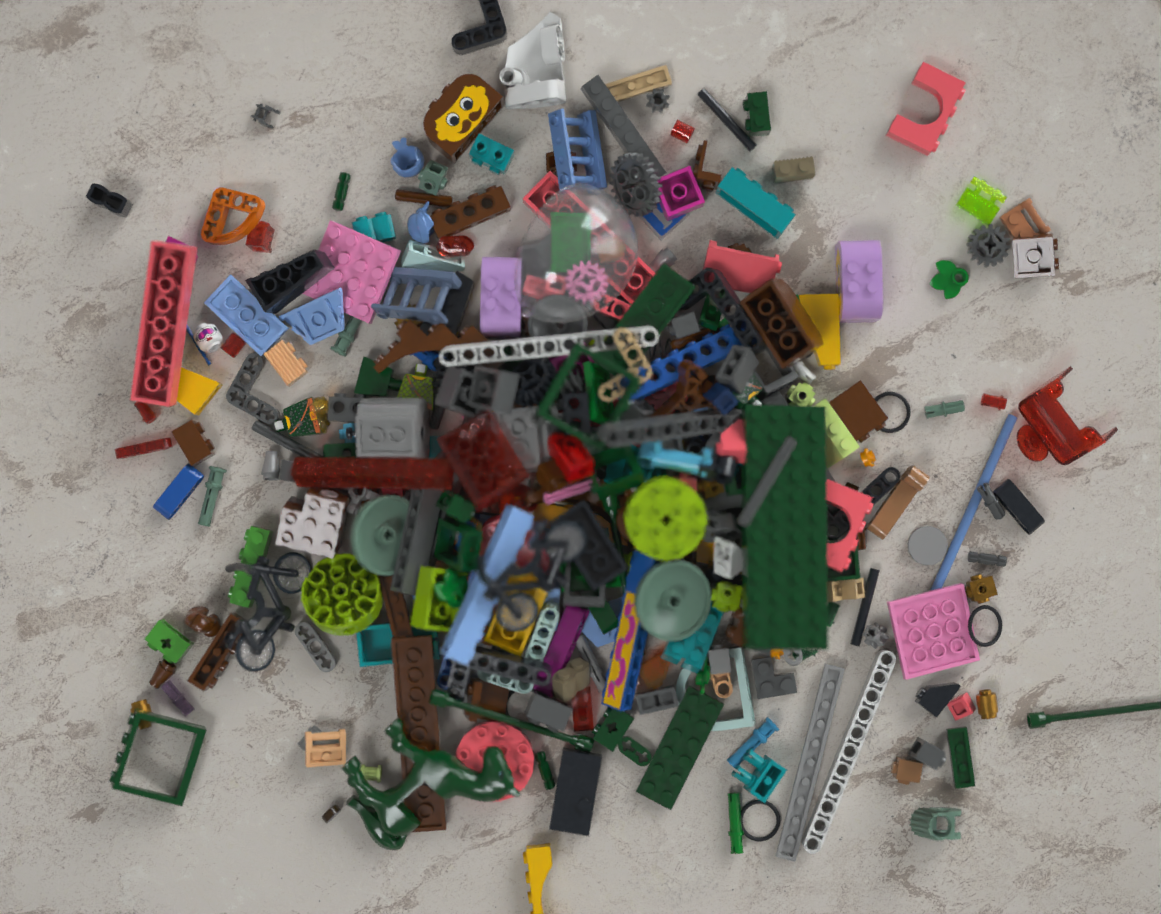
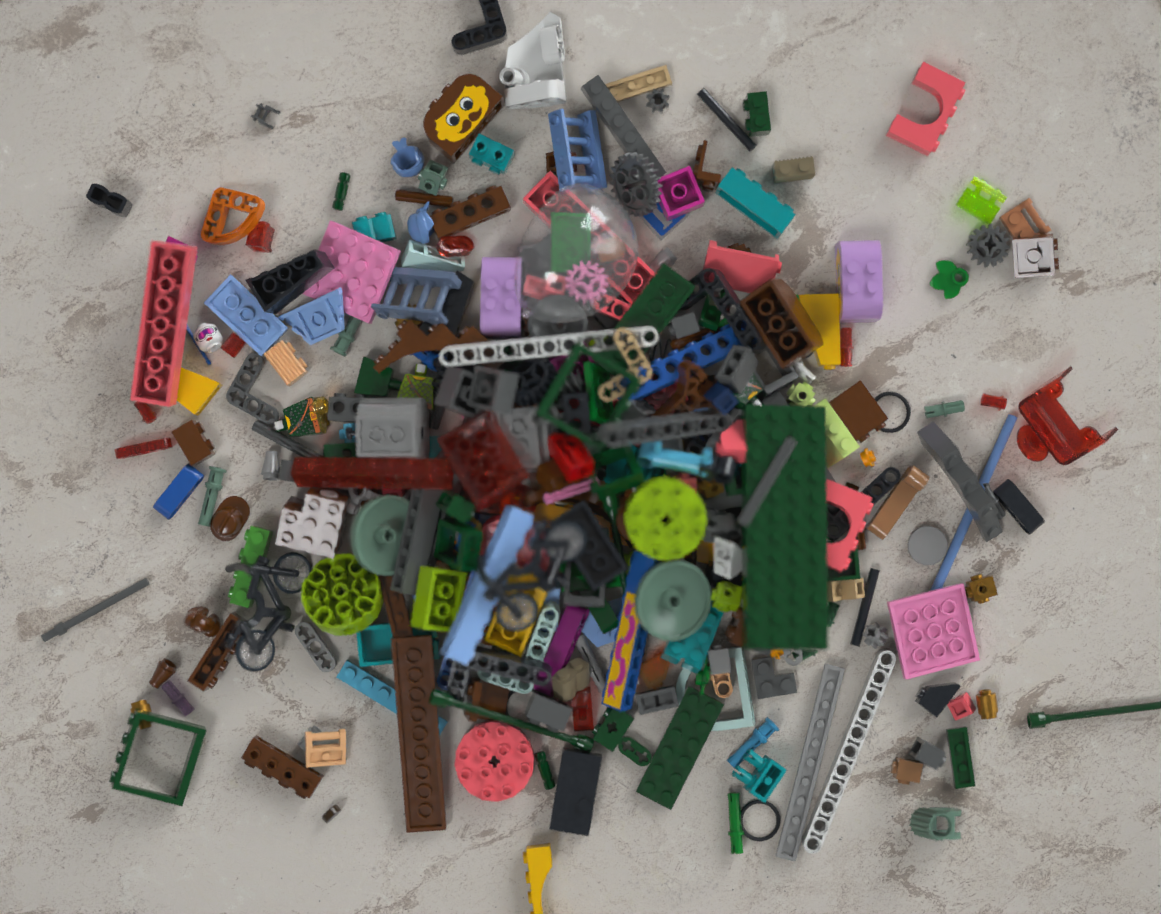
bright green brick [145,619,194,664] -> none
dark green animal [341,717,521,850] -> none
yellowish green bush [361,764,382,783] -> none
green plate [433,569,468,608] -> none
clear red beam [670,119,695,144] -> none
dark grey axle [967,551,1007,567] -> none
black tyre [968,605,1002,647] -> none
none -> dark grey bar [41,578,150,642]
none -> reddish brown piece [210,496,250,541]
none -> reddish brown brick [241,735,324,799]
none -> medium azure plate [337,660,448,735]
none -> clear red axle [840,327,854,367]
none -> dark grey arch [917,422,1003,542]

